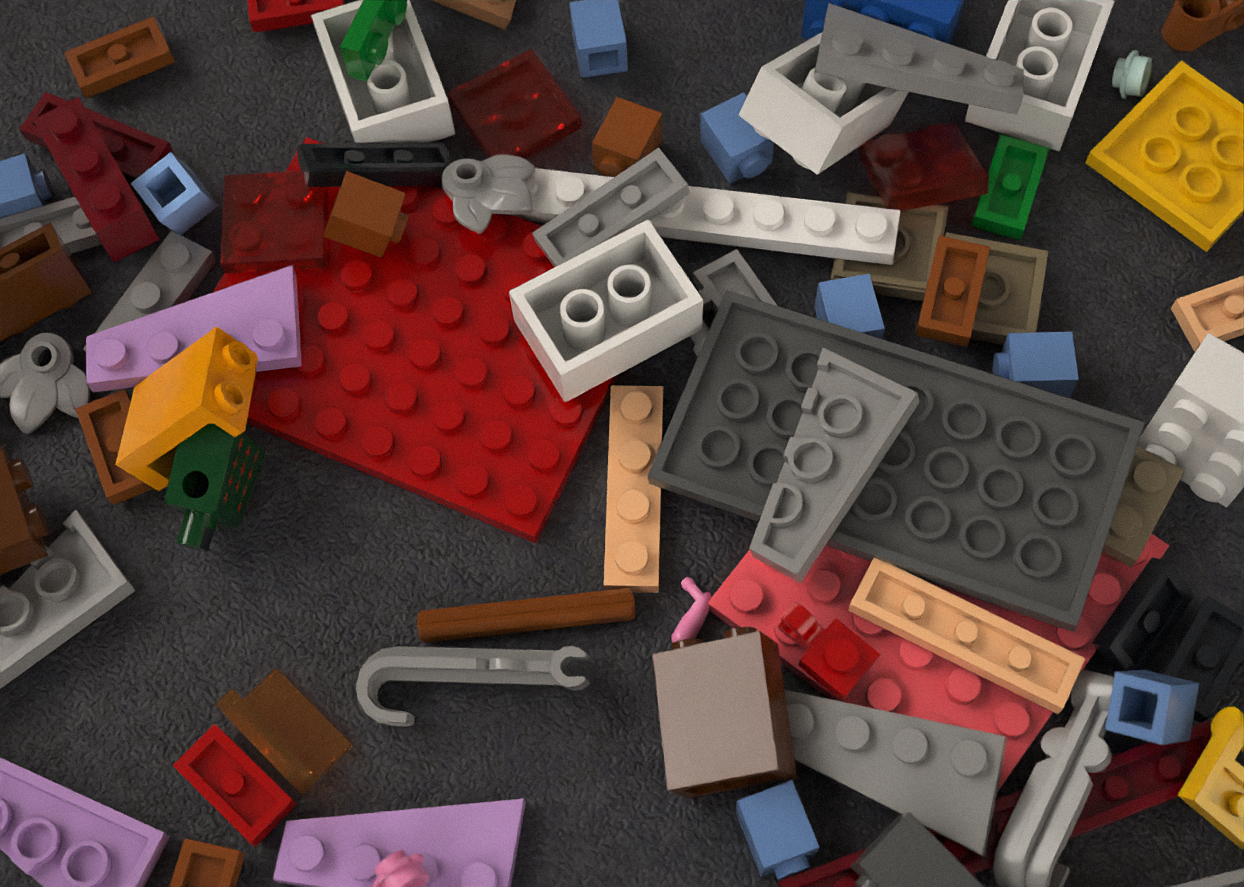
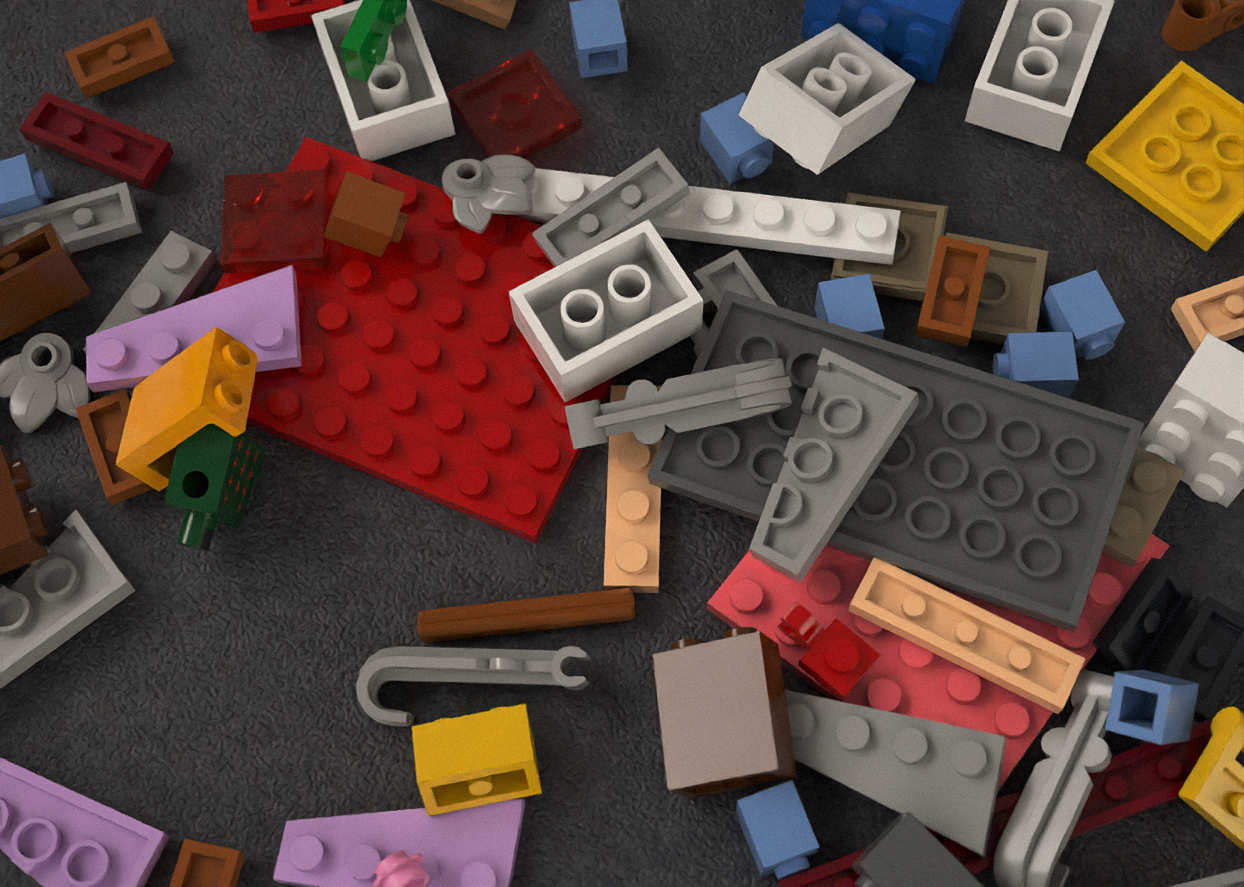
dark red brick [32,97,159,263] -> none
light blue brick [131,152,219,235] -> none
red plate [172,724,297,847] -> none
clear orange panel [215,668,353,795] -> none
black tile [297,143,453,187] -> none
dark orange brick [592,97,662,177] -> none
bright pink piece [671,577,712,643] -> none
light grey wing [815,3,1024,114] -> none
clear red plate [860,123,989,212] -> none
green plate [971,134,1049,240] -> none
light aqua plate [1112,50,1152,99] -> none
none -> yellow brick [412,704,542,816]
none -> light grey piece [565,358,792,449]
none -> medium blue brick [1039,270,1125,360]

